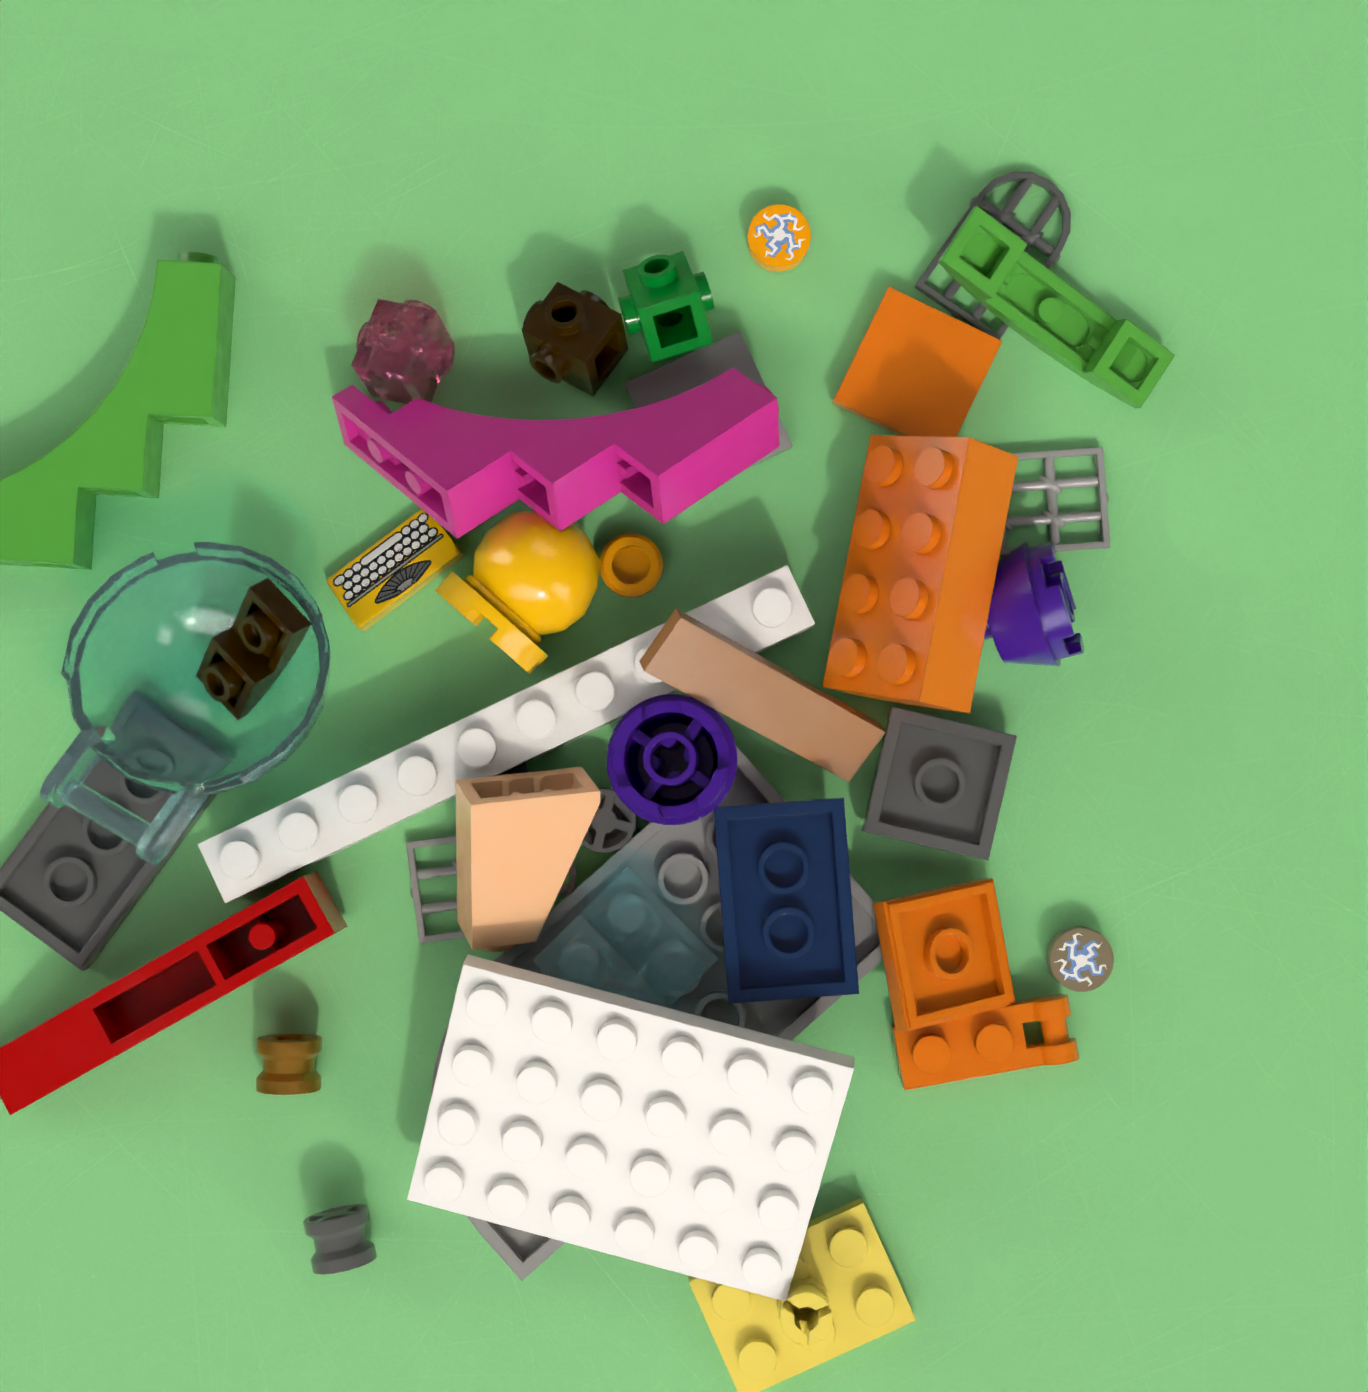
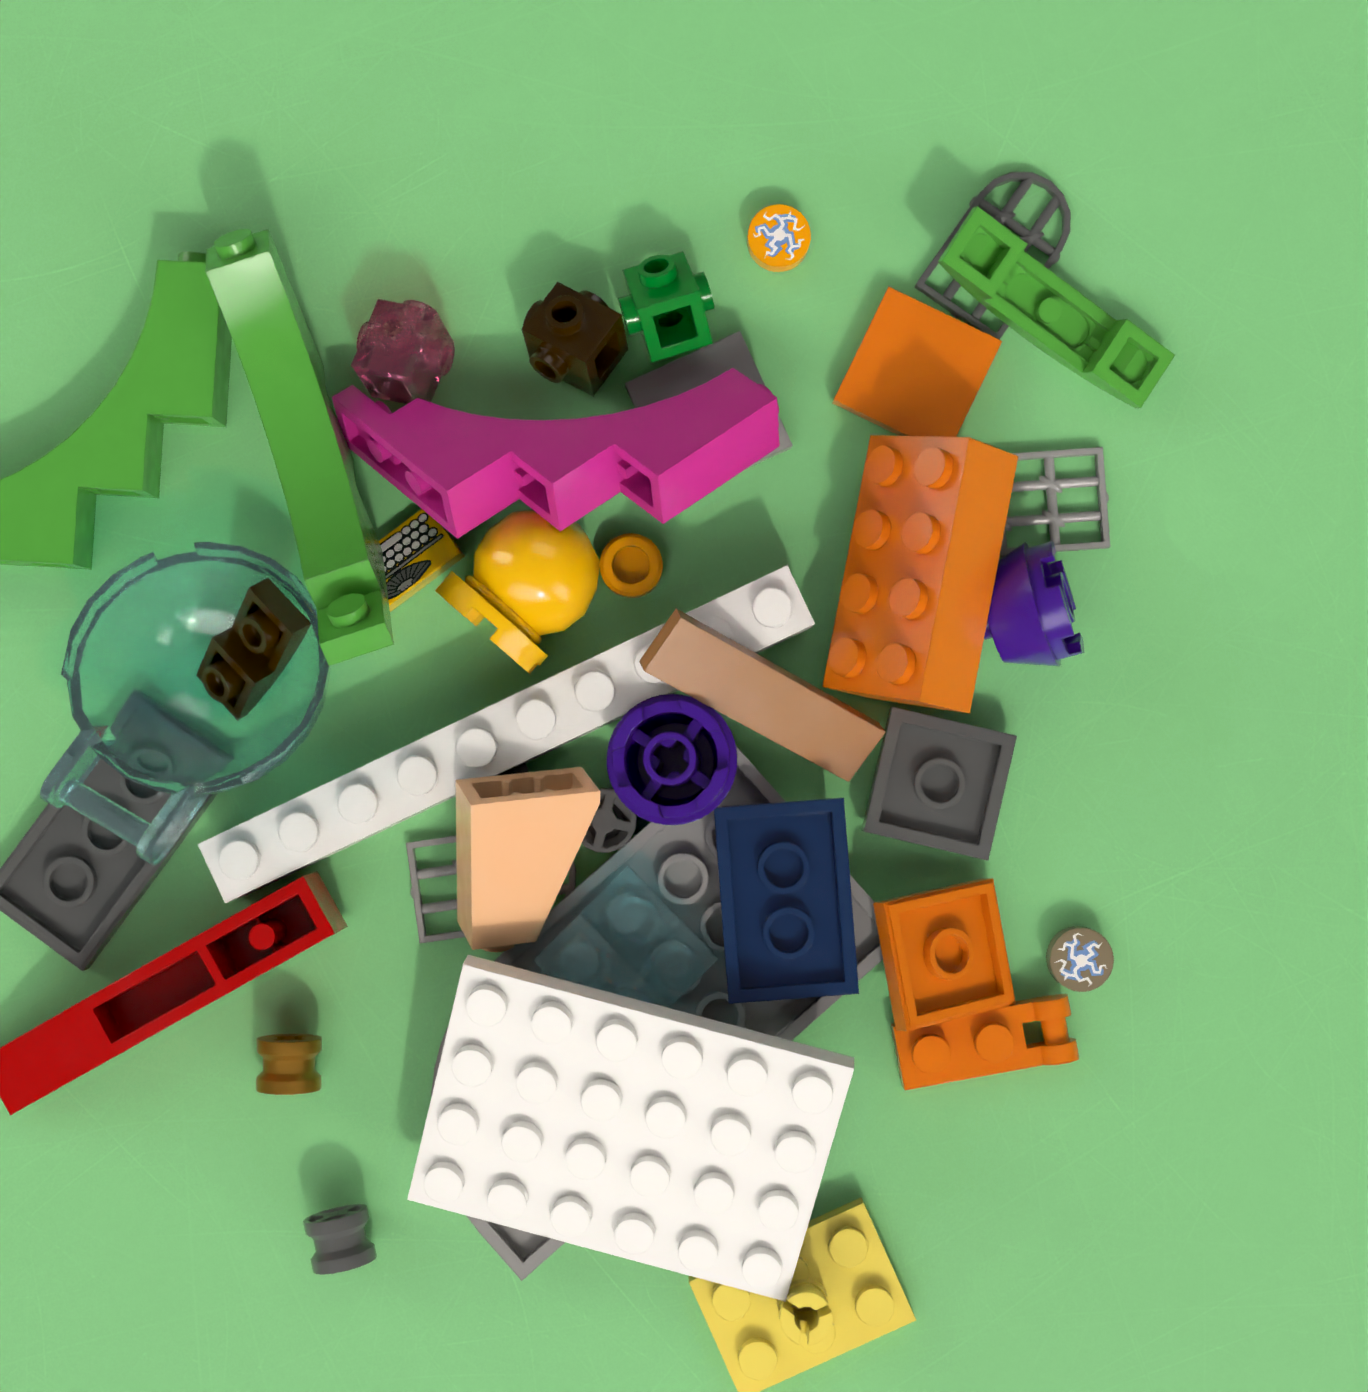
none -> bright green arch [205,229,394,666]

